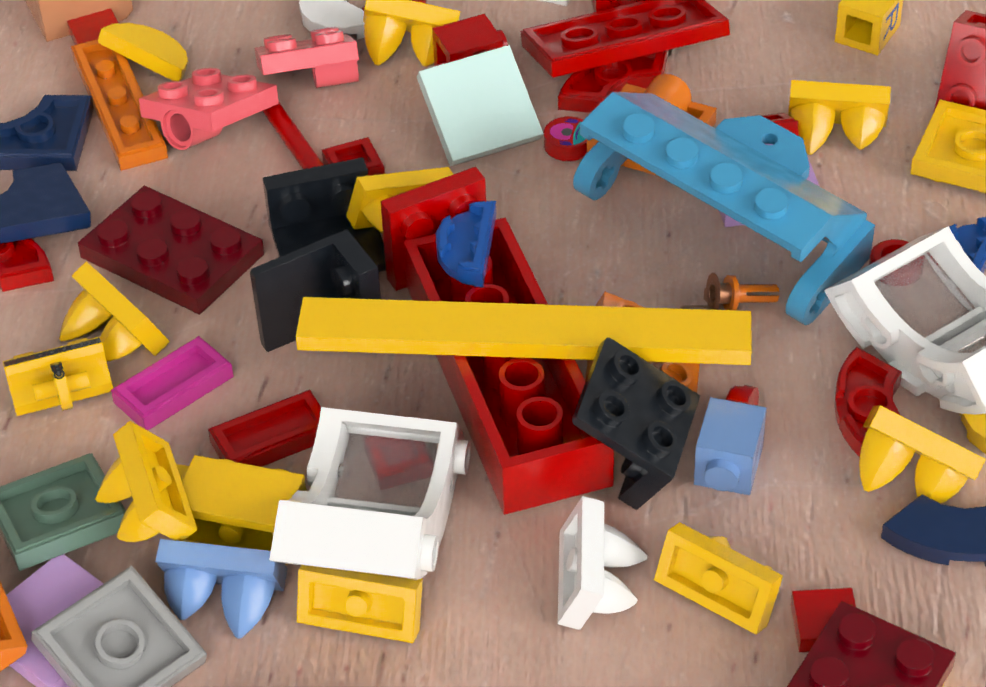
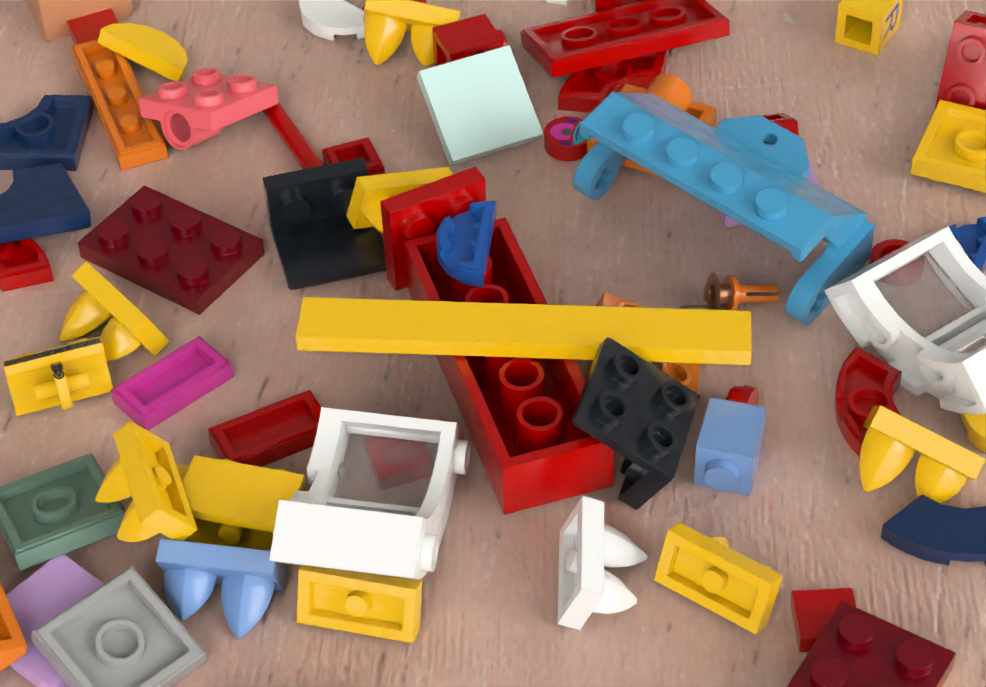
black bracket [250,229,381,352] -> none
coral plate [254,27,359,88] -> none
yellow tile [788,80,891,155] -> none

